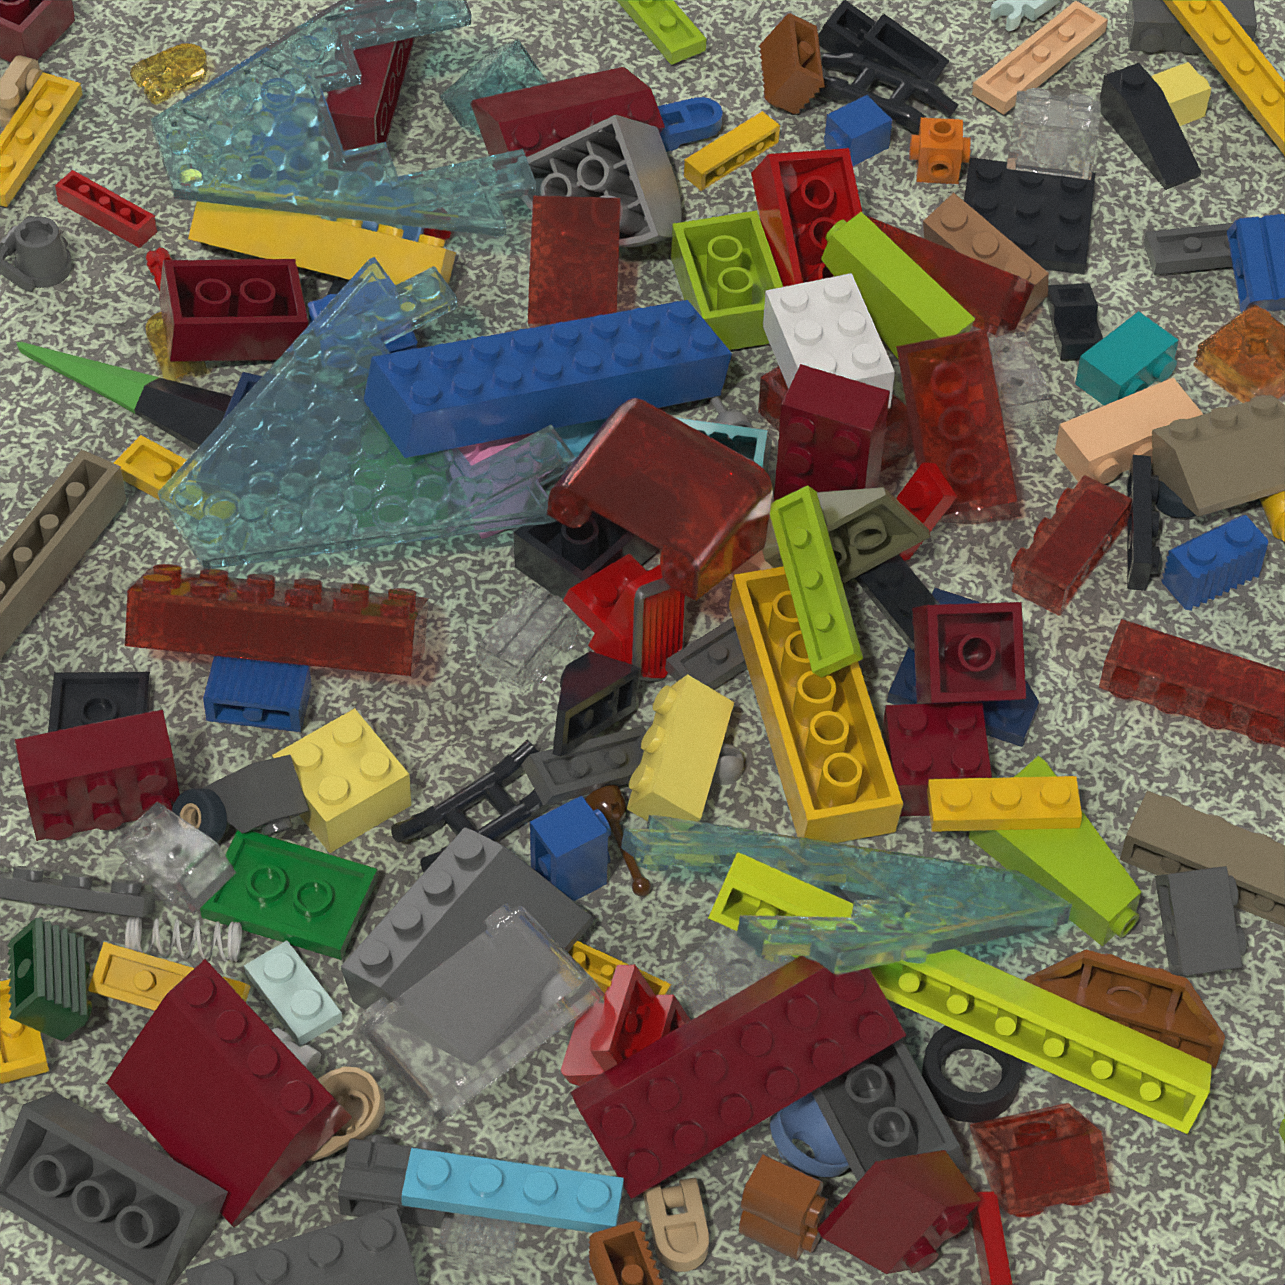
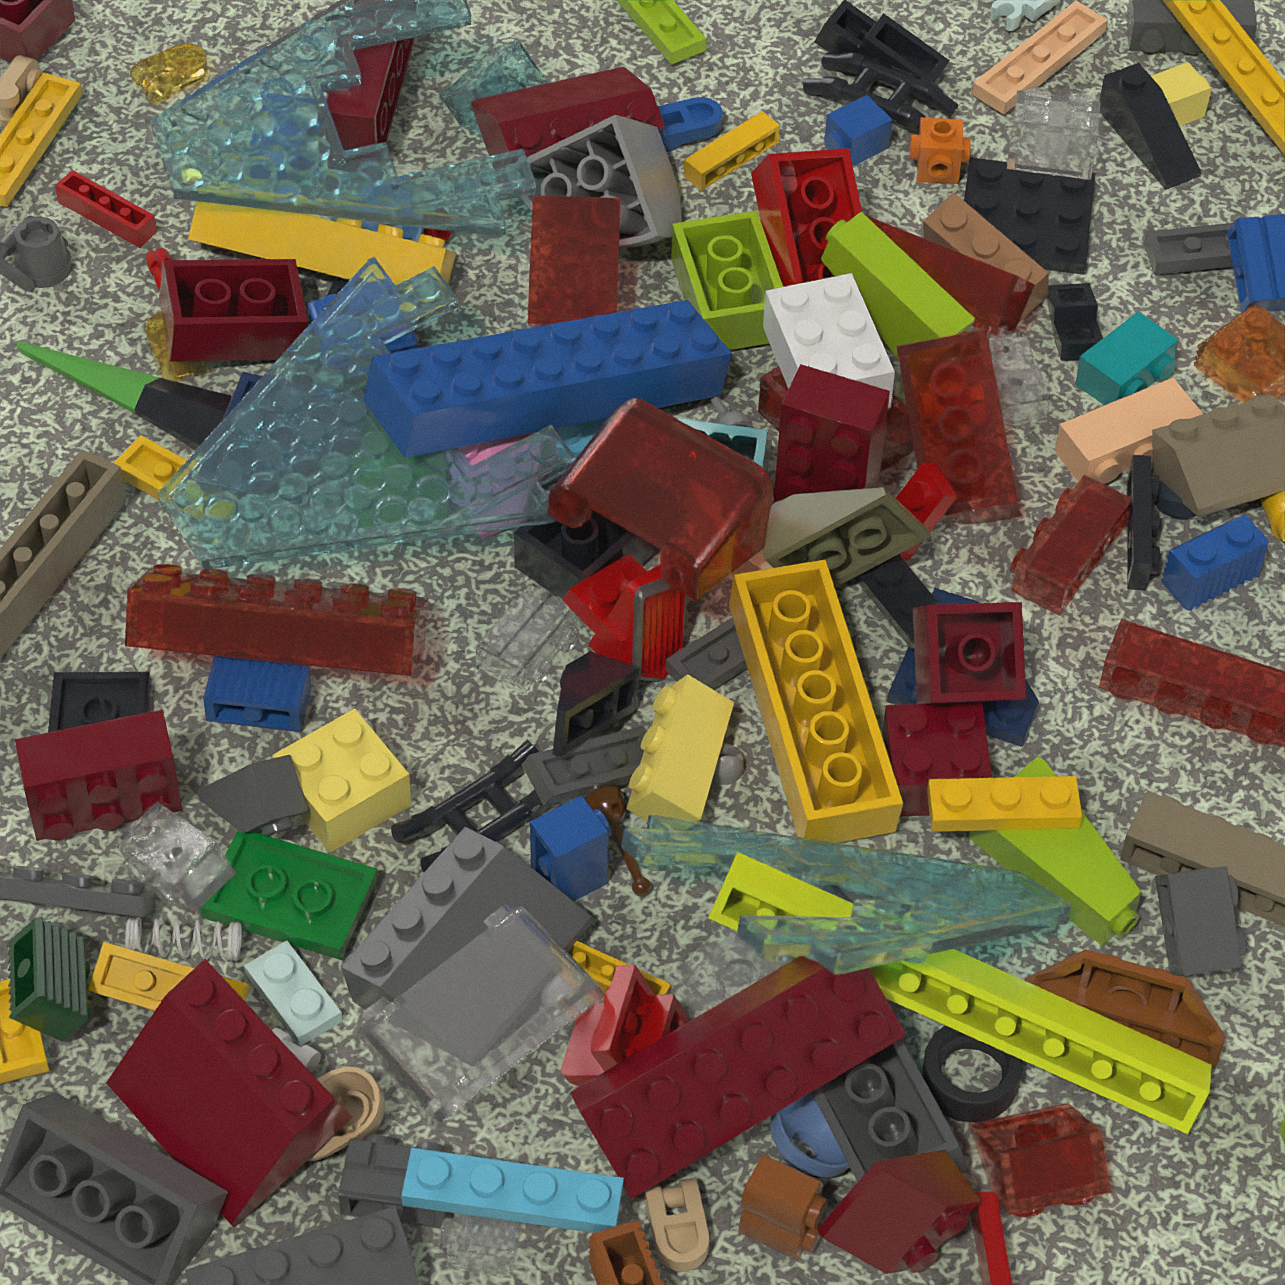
black wheel [171,788,227,848] -> none
dark orange brick [759,13,825,114] -> none
lime plate [767,486,863,678] -> none

